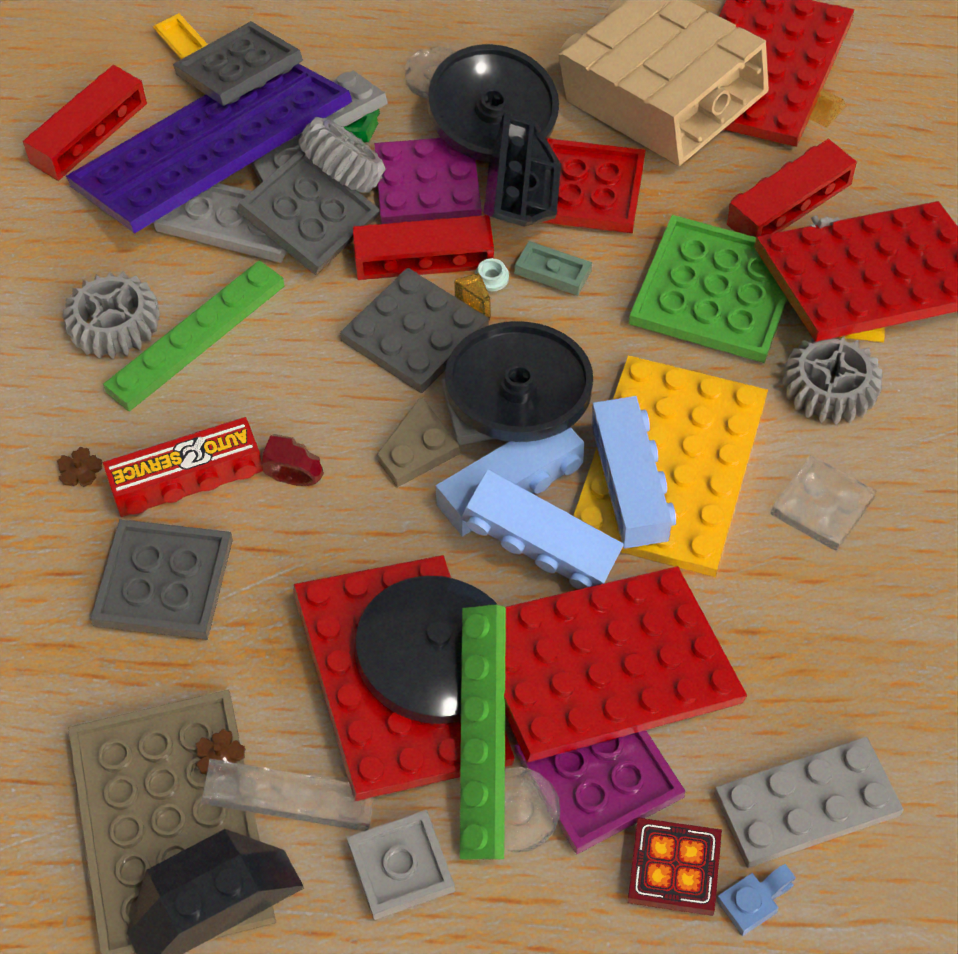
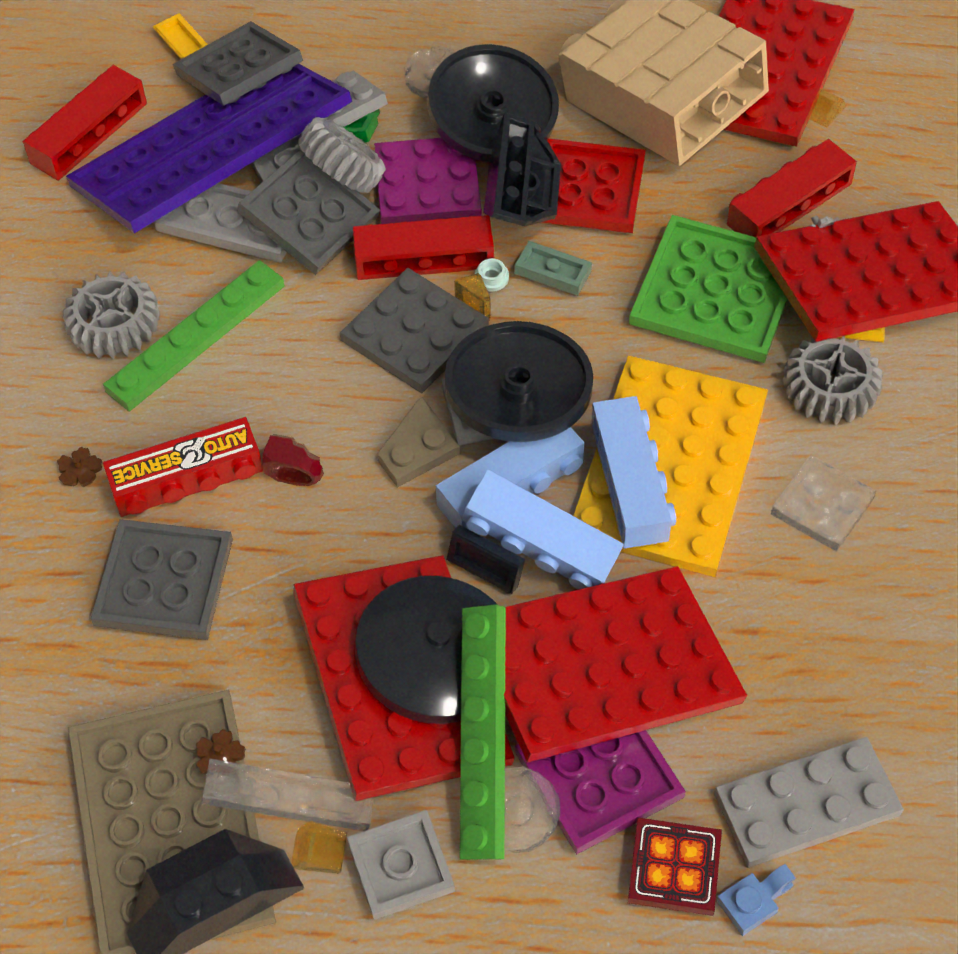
none -> clear yellow slope [291,821,347,874]
none -> black tile [446,525,525,594]

